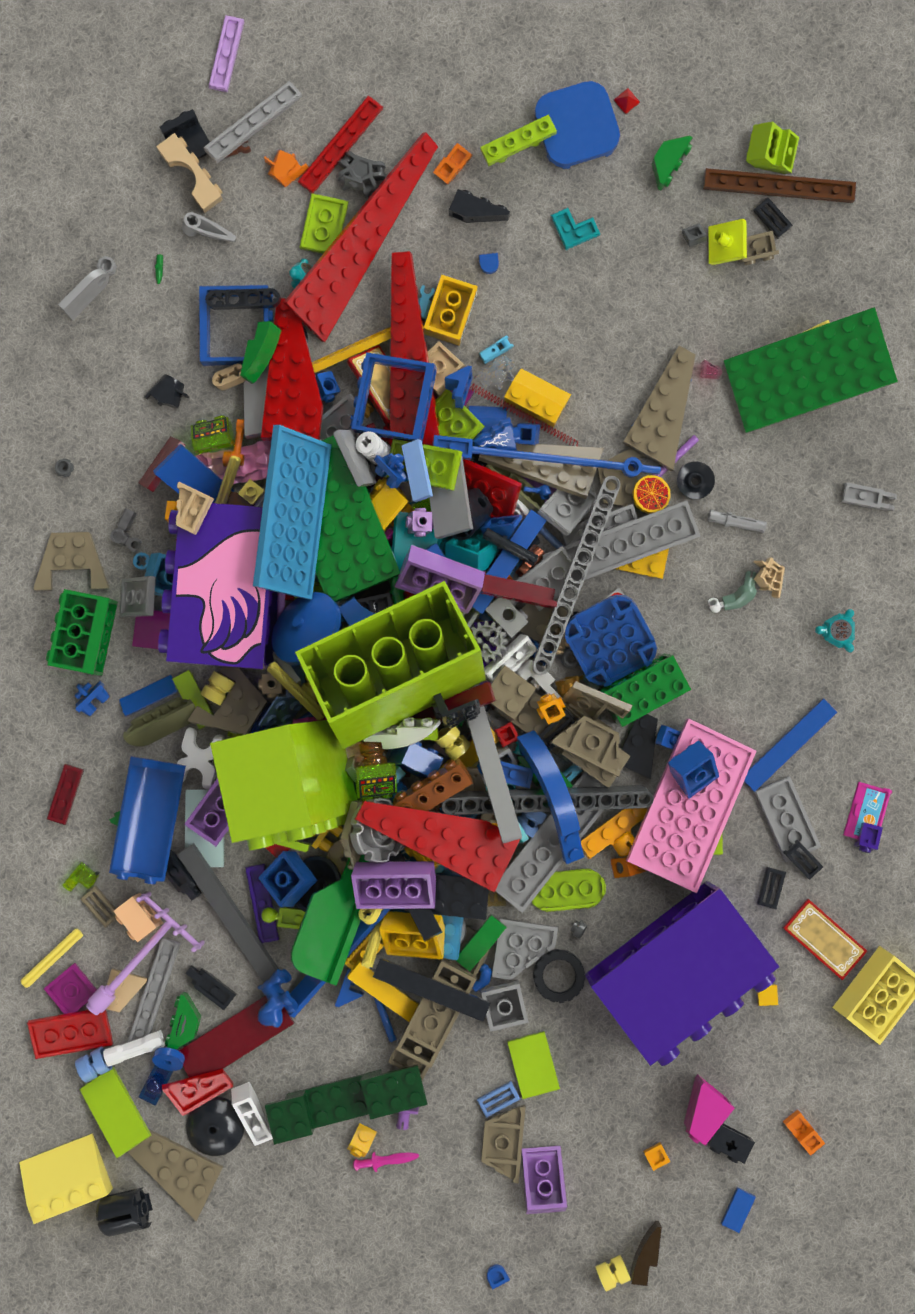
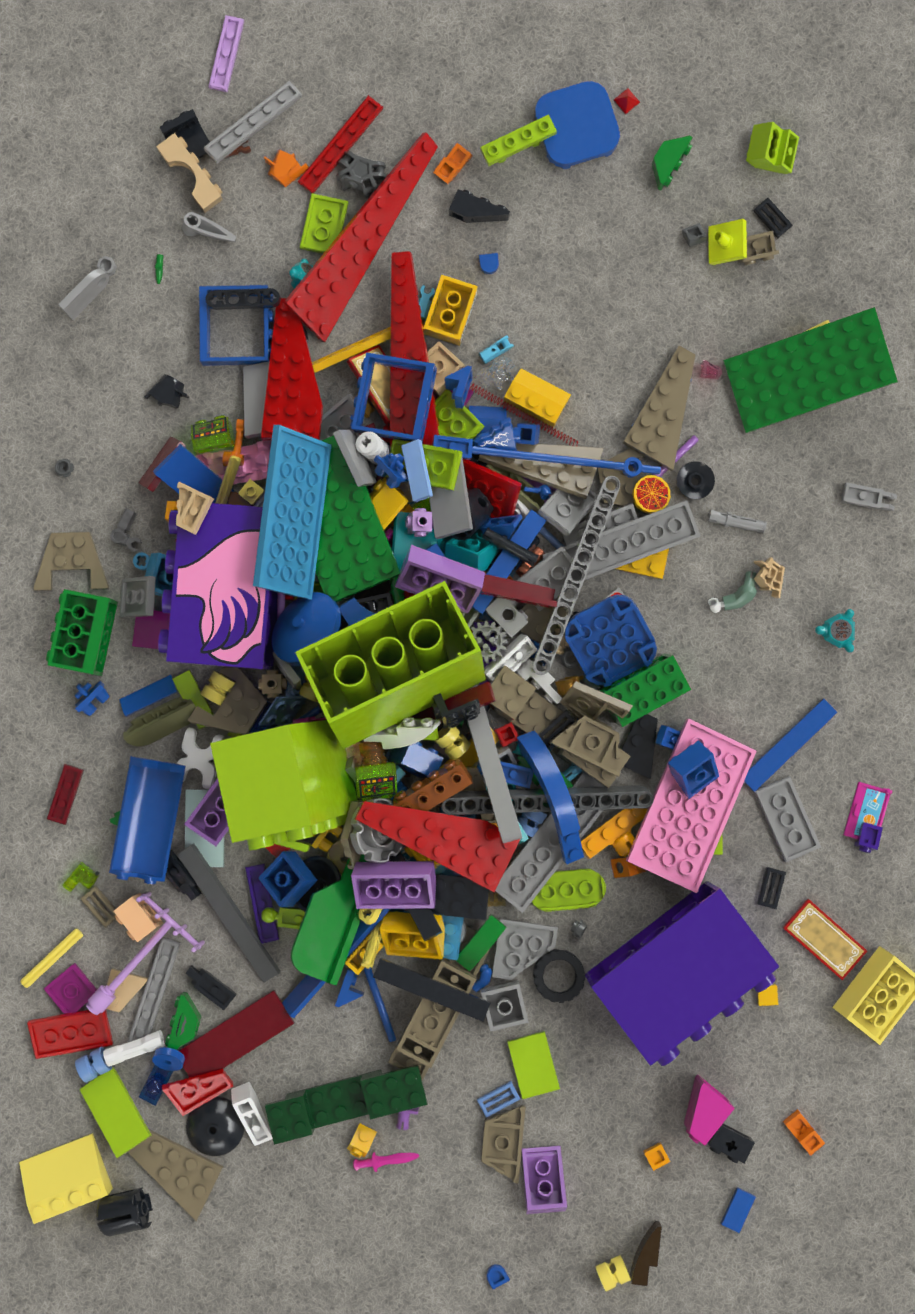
tan beam [212,364,246,390] -> none
green slope [240,321,281,384] -> none
blue animal [257,969,299,1028] -> none
light yellow axle [267,662,325,720] -> none
blue brick [315,371,341,403] -> none
yellow tile [347,960,419,1022] -> none
light orange brick [536,693,566,725] -> none
teal tile [551,208,600,250] -> none
reddish brown plate [703,168,856,203] -> none
black tile [783,840,823,880] -> none

